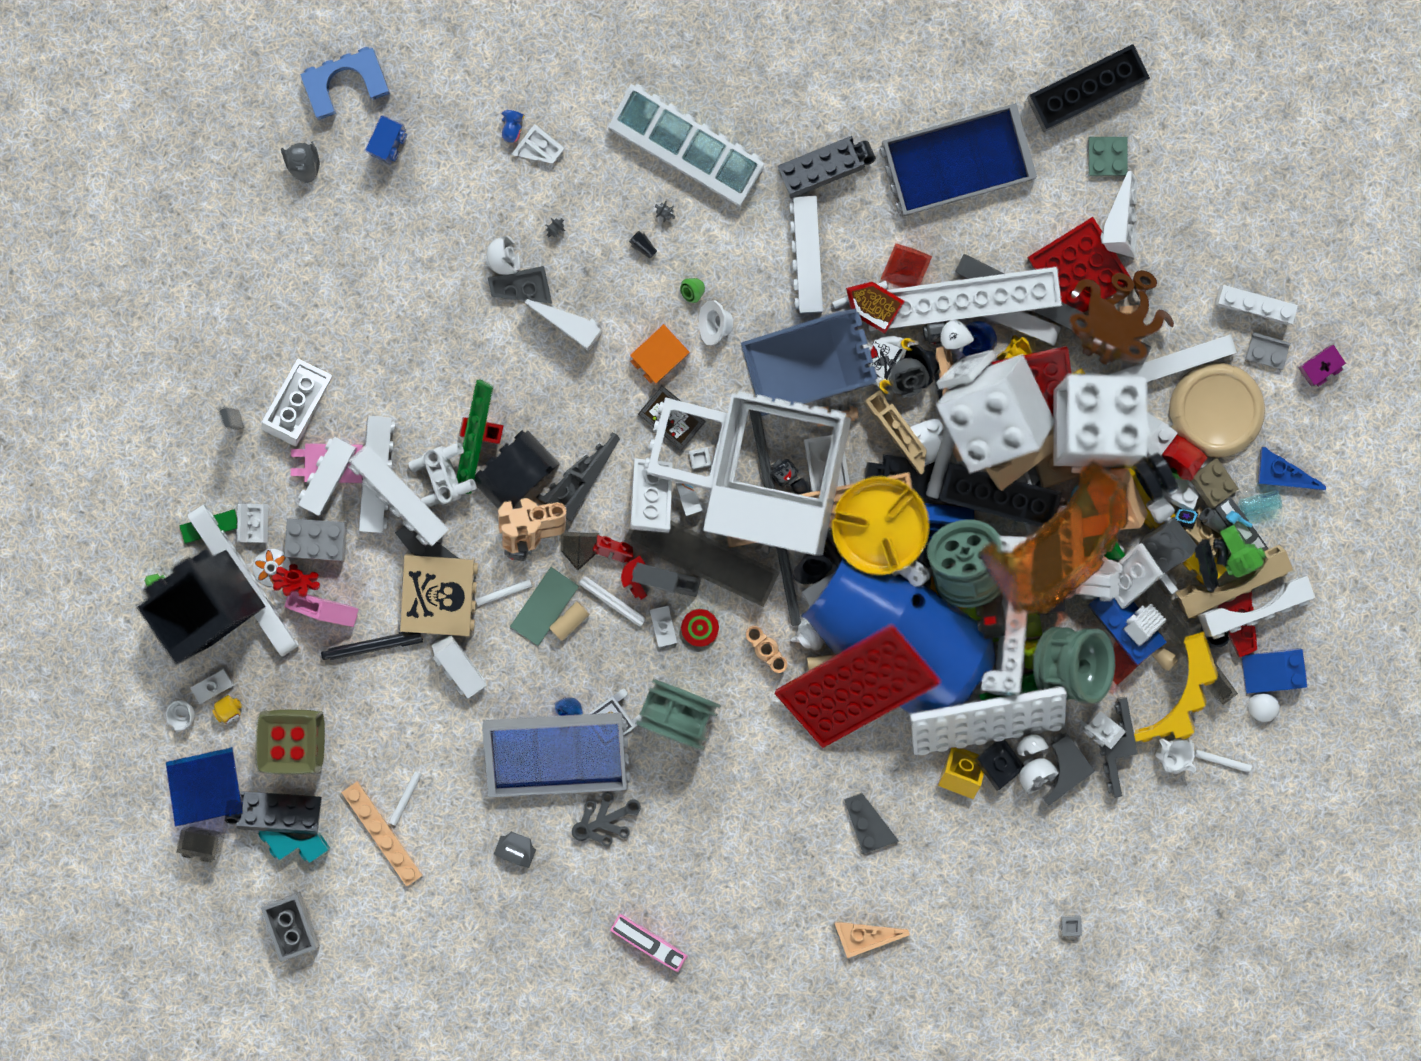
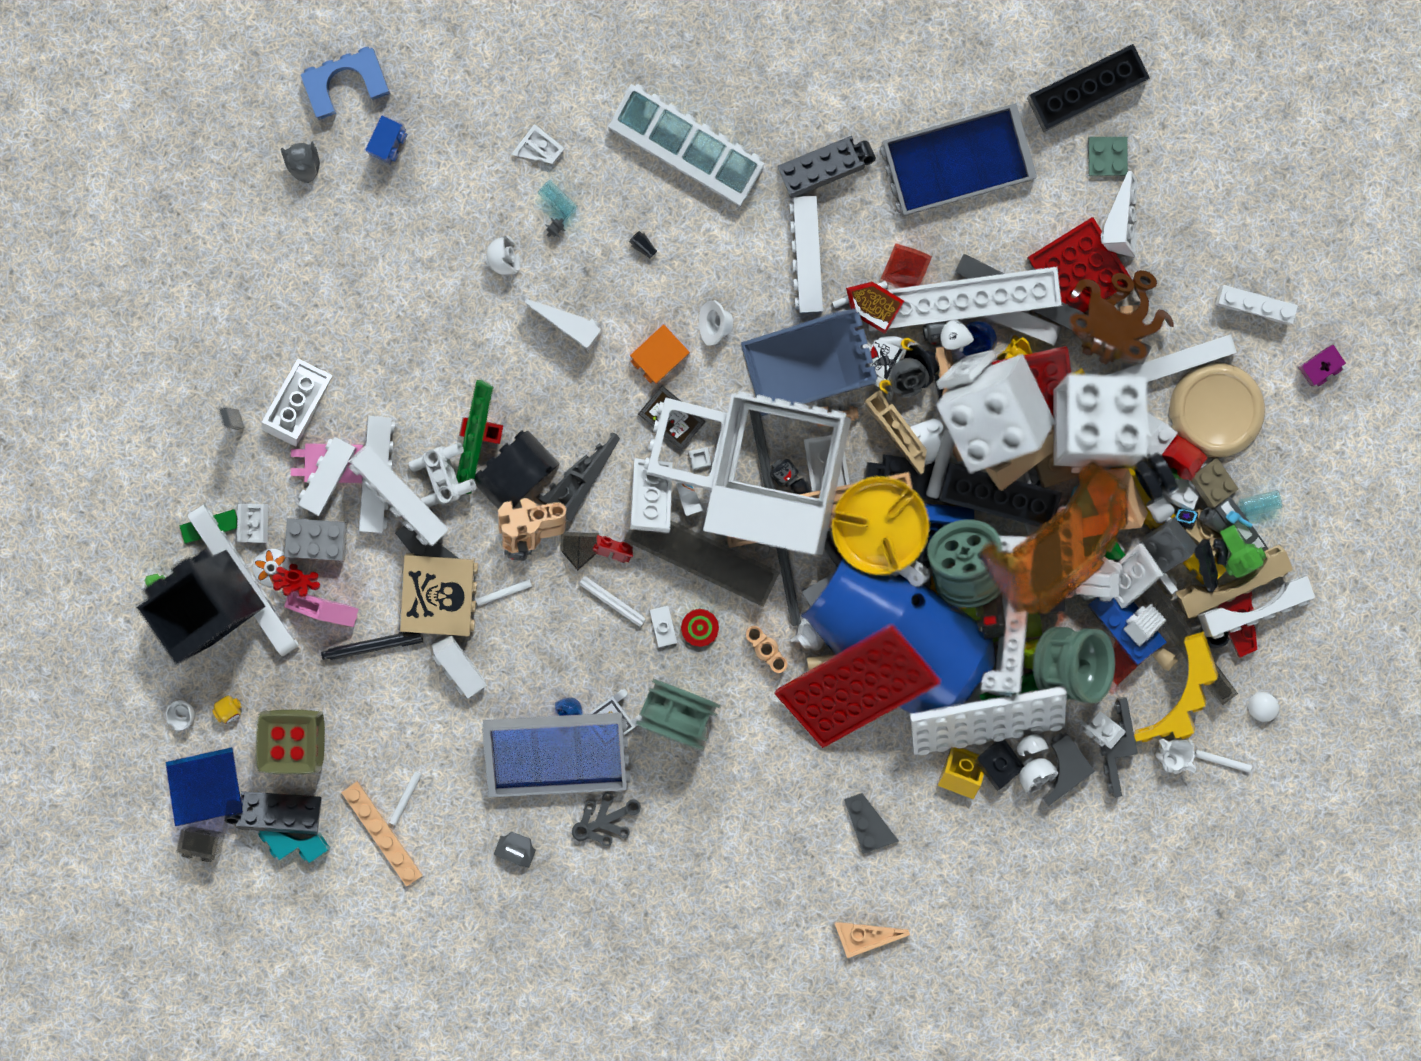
white plate [191,669,234,704] -> none
light grey brick [261,892,320,962] -> none
dark grey wing [488,266,552,304] -> none
blue animal [501,110,525,143] -> none
sand green piece [510,567,579,646] -> none
tan pin [549,601,590,641] -> none
slope [610,914,688,972] -> none
red brick [621,555,648,600] -> none
dark grey arch [632,563,701,597] -> none
dark grey wheel [655,201,676,222] -> none
bright green cone [680,278,705,303] -> none
black piece [793,551,833,584] -> none
light grey plate [1061,915,1082,936] -> none
blue slope [1241,648,1308,694] -> none
light grey plate [1245,332,1291,370] -> none
blue wing [1258,447,1326,490] -> none
none -> clear light blue pin [537,180,578,220]

